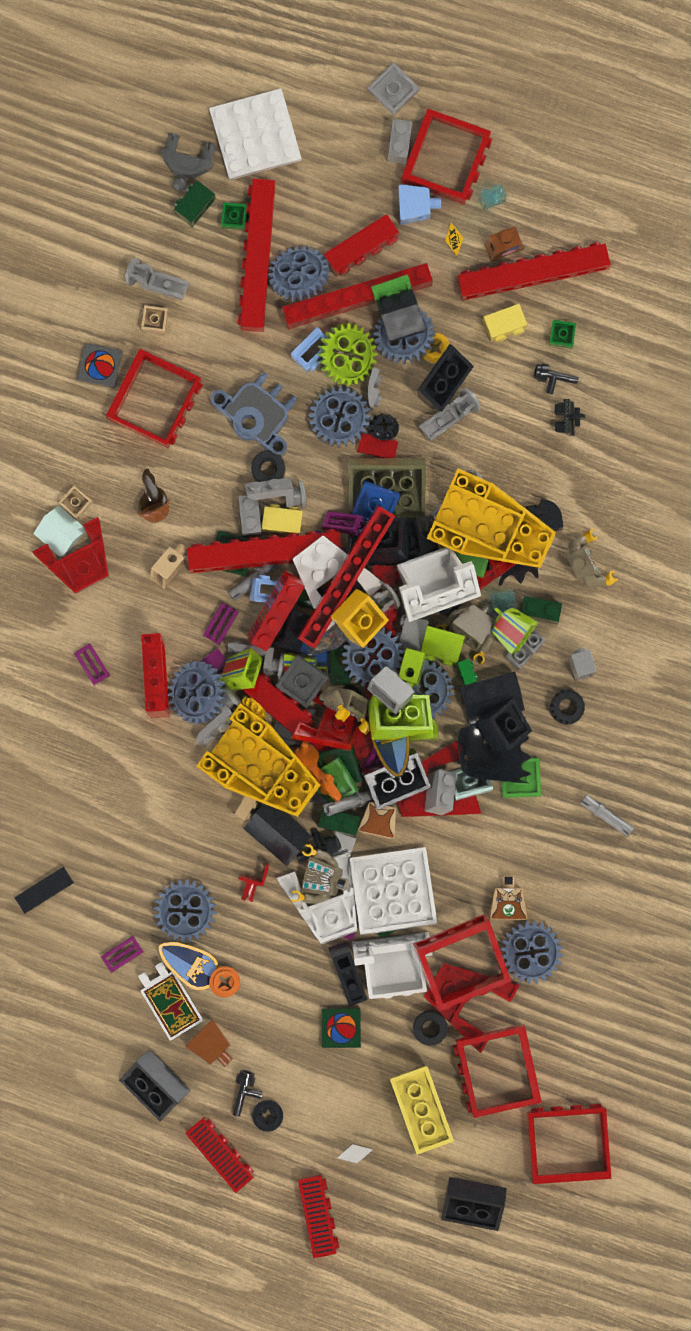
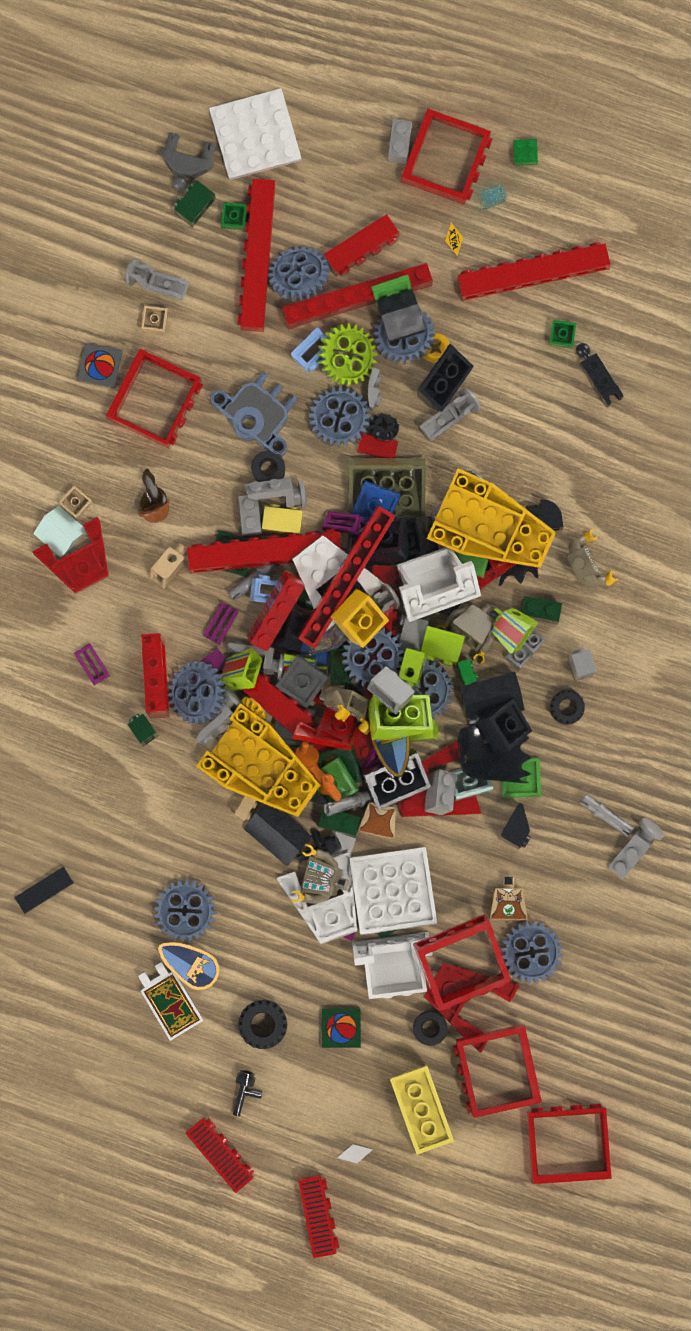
magenta tile [101,936,144,973] -> none
black slope [119,1050,191,1122] -> none
dark orange torso [186,1019,233,1067] -> none
orange gear [209,966,240,998] -> none
red bracket [238,862,270,902] -> none
black gear [252,1100,283,1132] -> none
black slope [328,941,368,1007] -> none
light grey tile [367,62,420,116] -> none
light blue torso [398,185,441,225] -> none
black slope [441,1177,507,1231] -> none
light yellow brick [483,304,527,342] -> none
dark orange torso [485,226,525,262] -> none
clear light blue piece [490,591,517,612] -> none
black piece [534,363,579,395] -> none
black hips [555,399,586,436] -> none
none -> dark green brick [127,713,159,747]
none -> black tyre [238,1000,287,1049]
none -> black slope [499,803,531,850]
none -> green piece [513,139,538,166]
none -> black plate [576,343,624,408]
none -> light grey piece [608,818,664,879]

